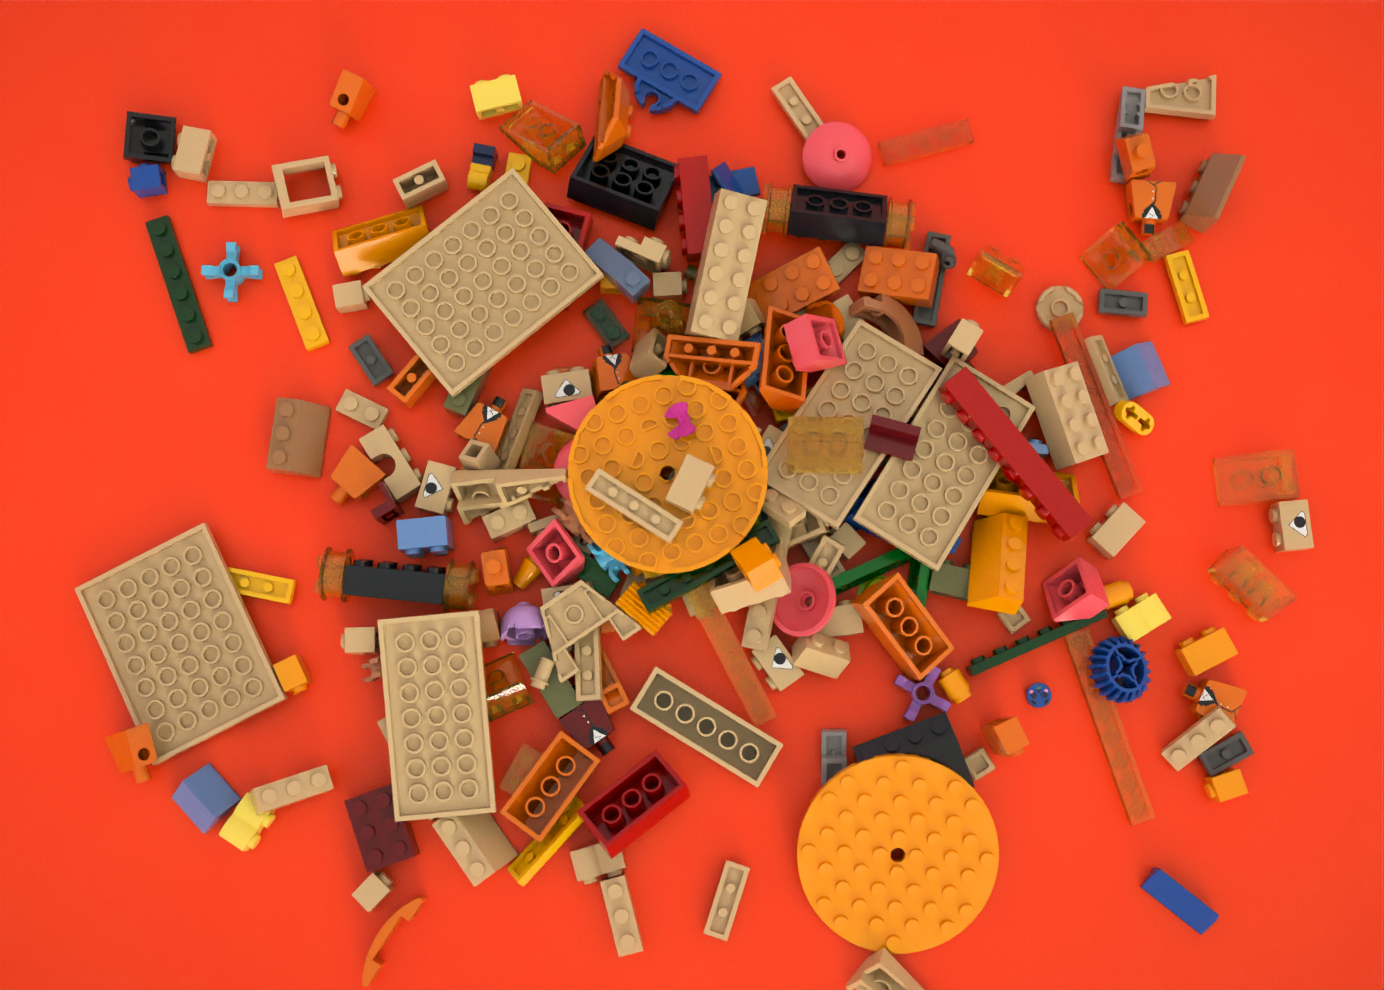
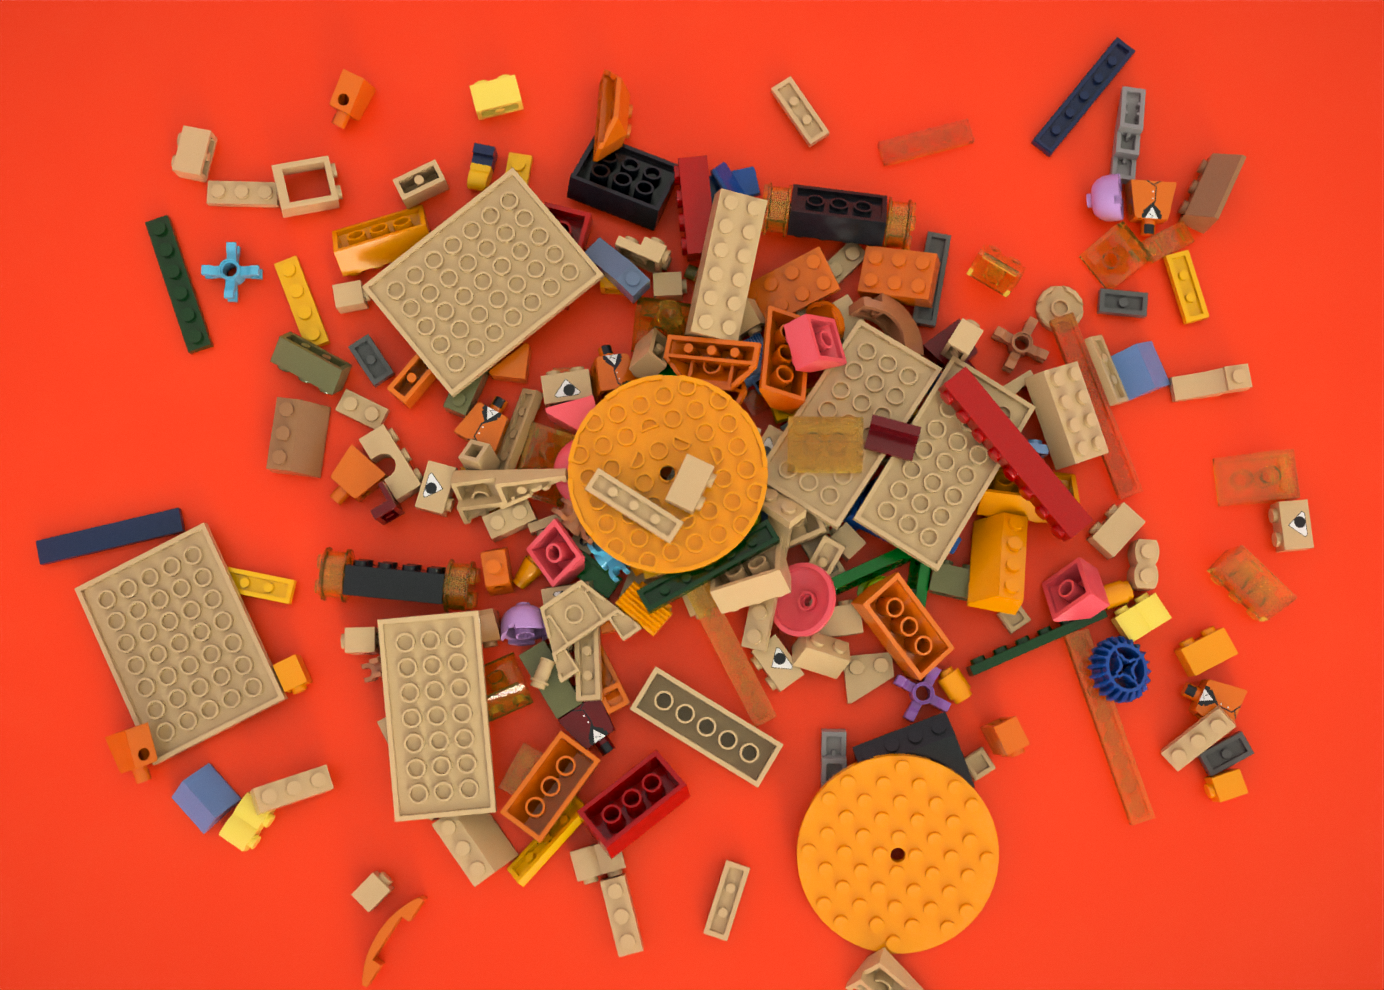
black slope [123,111,176,164] -> none
blue brick [128,163,168,198] -> none
dark red brick [344,784,420,873] -> none
medium blue brick [396,515,455,558] -> none
slope [499,100,587,174] -> none
plate [583,298,630,350] -> none
blue plate [618,28,721,115] -> none
dark pink piece [664,402,696,440] -> none
light orange brick [730,536,783,593] -> none
coral dish [802,122,872,191] -> none
dark grey arm [929,238,957,269] -> none
blue tile [1026,683,1052,708] -> none
yellow beam [1114,400,1154,435] -> none
orange torso [1115,133,1156,183] -> none
blue slope [1140,867,1220,935] -> none
tan wing [1144,74,1217,120] -> none
none -> dark blue tile [36,508,186,565]
none -> olive brick [270,332,352,395]
none -> orange slope [488,342,532,384]
none -> tan wing [843,652,894,704]
none -> nougat pin [991,316,1049,374]
none -> dark blue tile [1031,37,1135,157]
none -> lavender cylinder [1086,174,1124,222]
none -> tan brick [1127,539,1159,591]
none -> tan slope [1169,363,1252,402]

